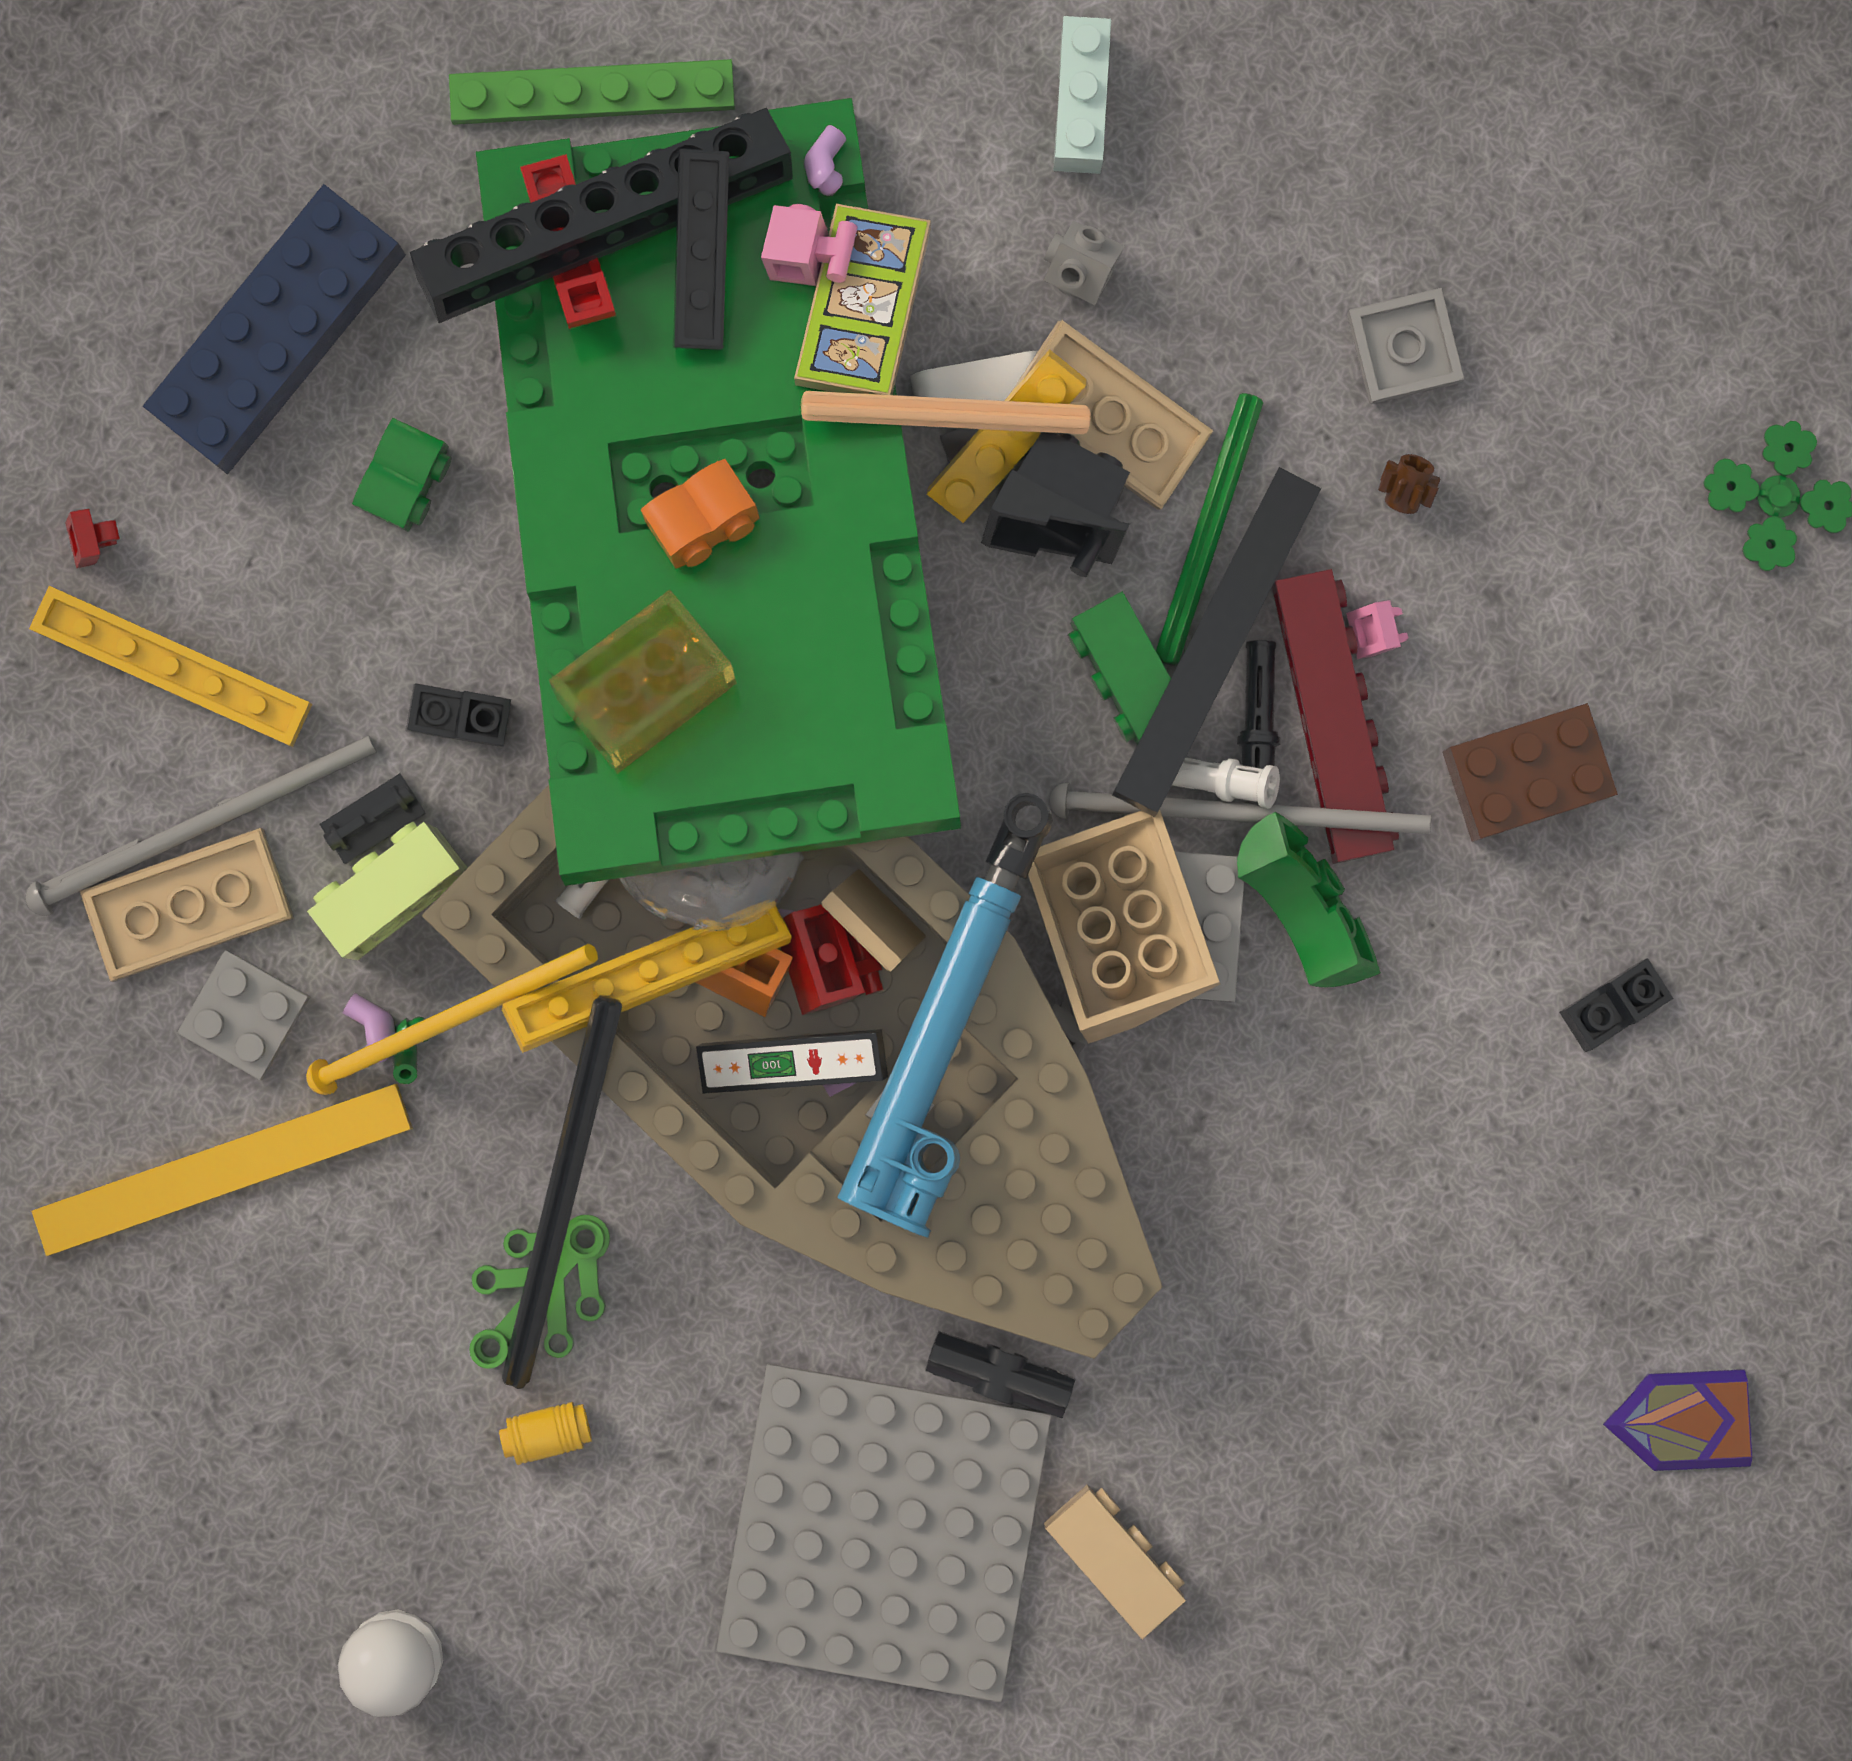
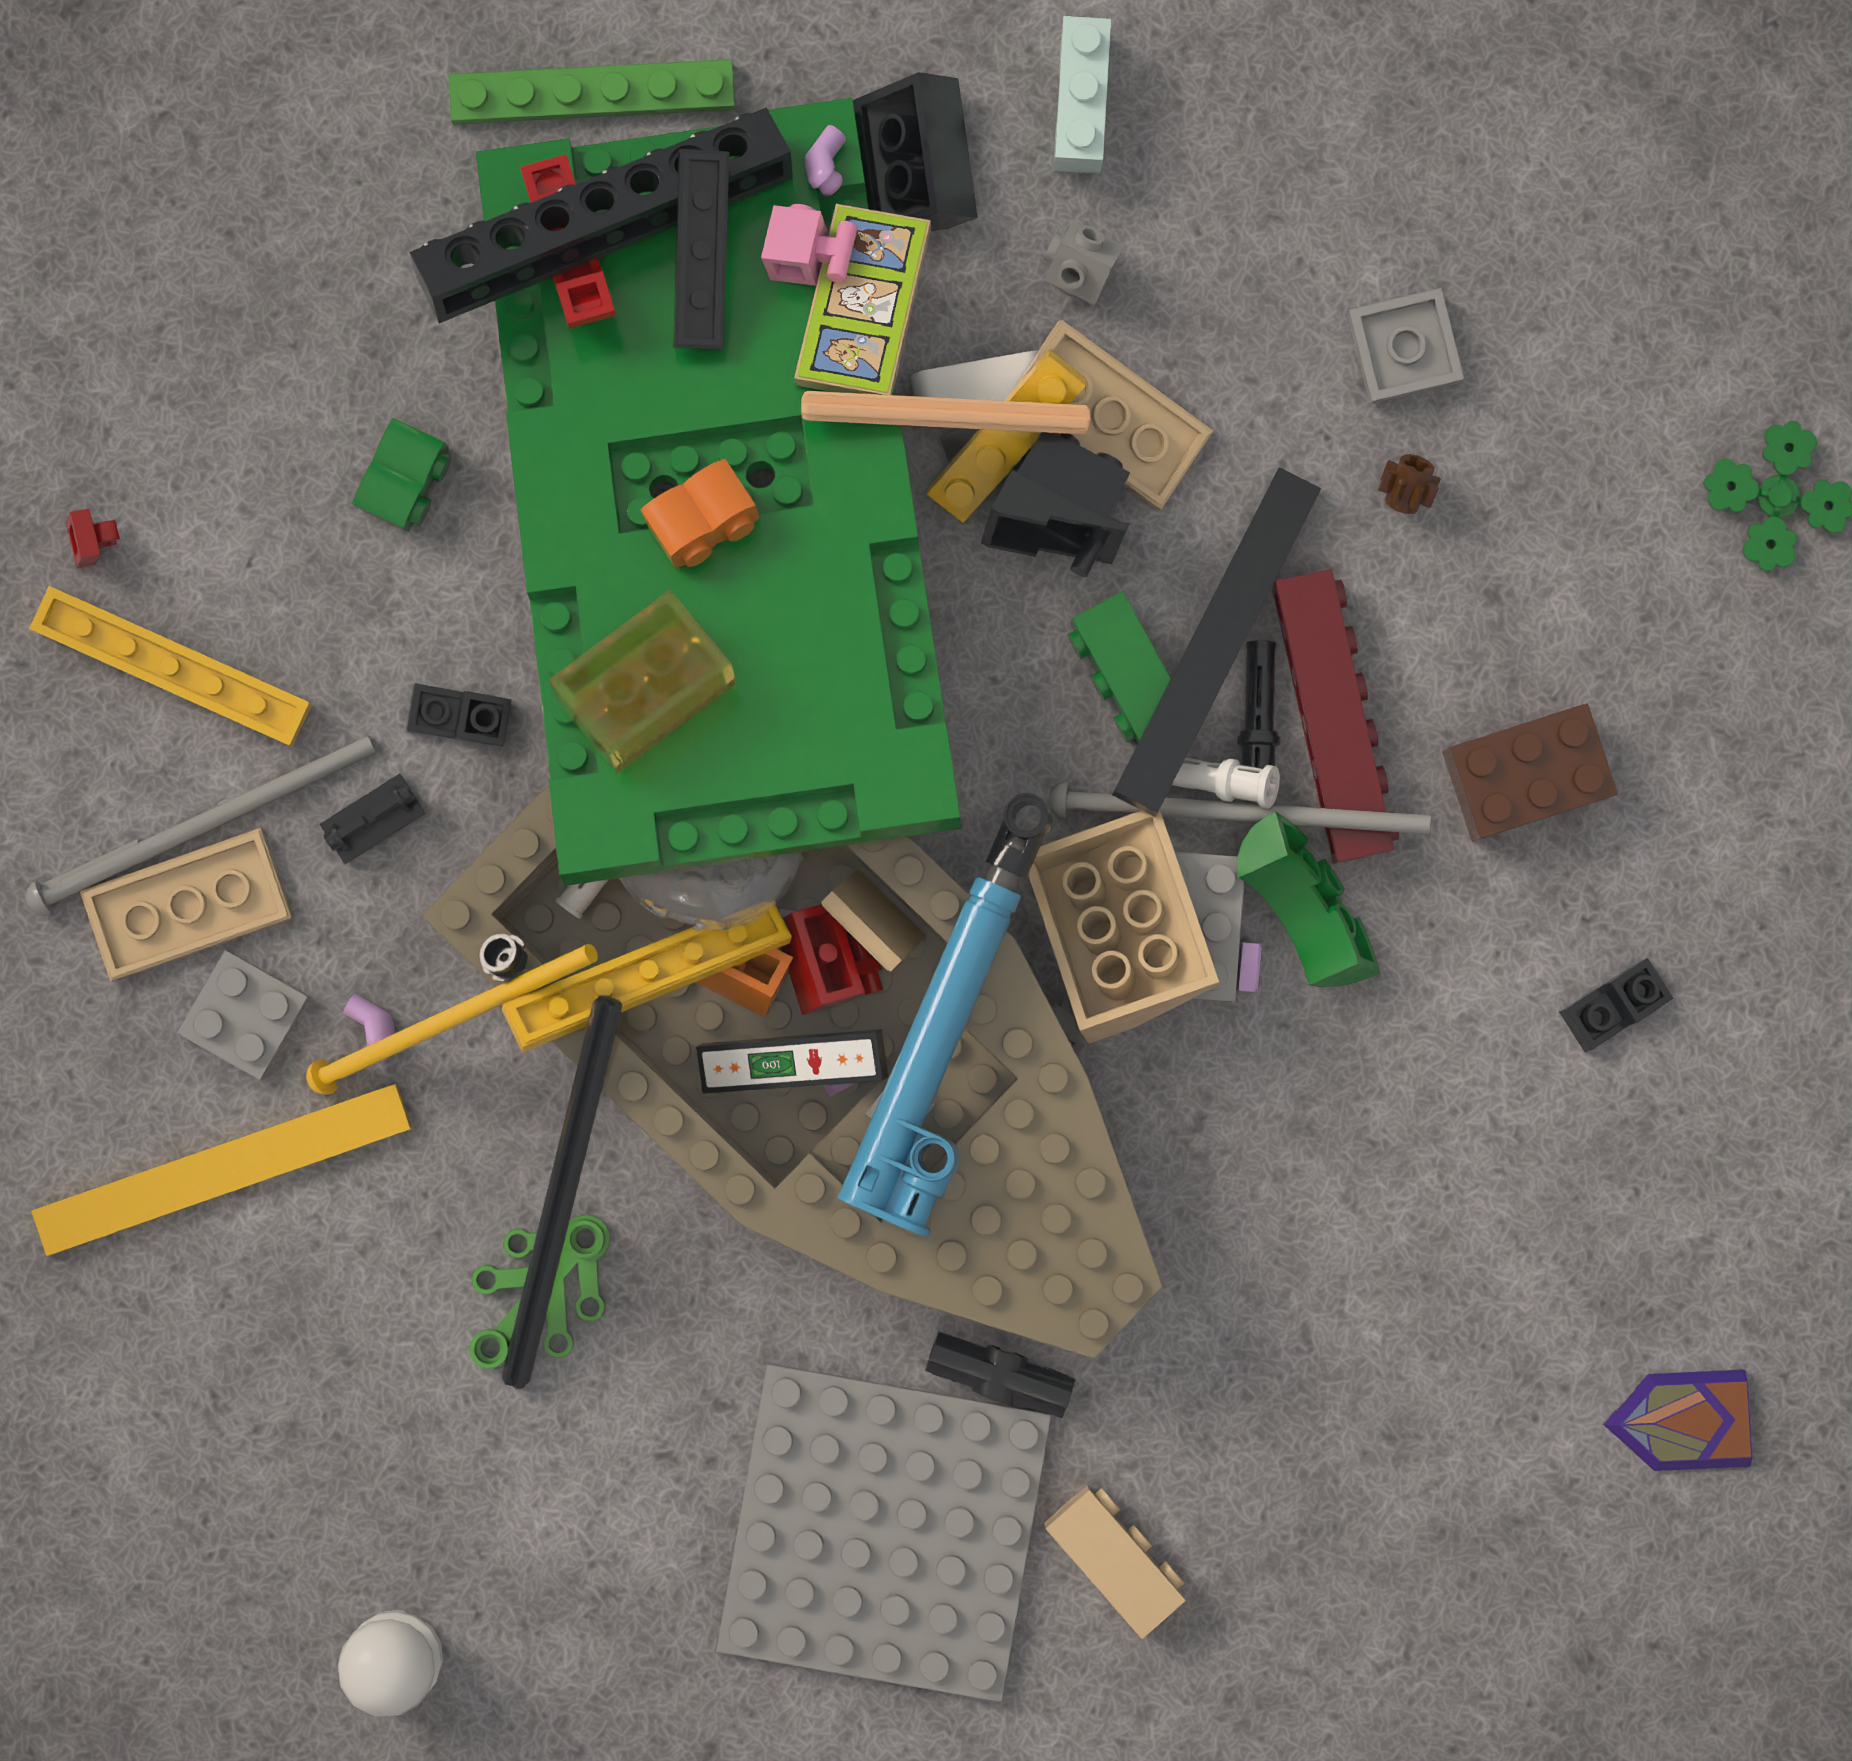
dark blue brick [142,184,406,475] -> none
yellowish green brick [307,822,468,960] -> none
green arm [393,1016,429,1084] -> none
yellow head [499,1401,592,1465] -> none
green axle [1156,393,1263,666] -> none
bright pink tile [1346,600,1408,659] -> none
none -> black plate [479,934,528,982]
none -> black slope [853,72,978,231]
none -> lavender tile [1236,942,1262,993]

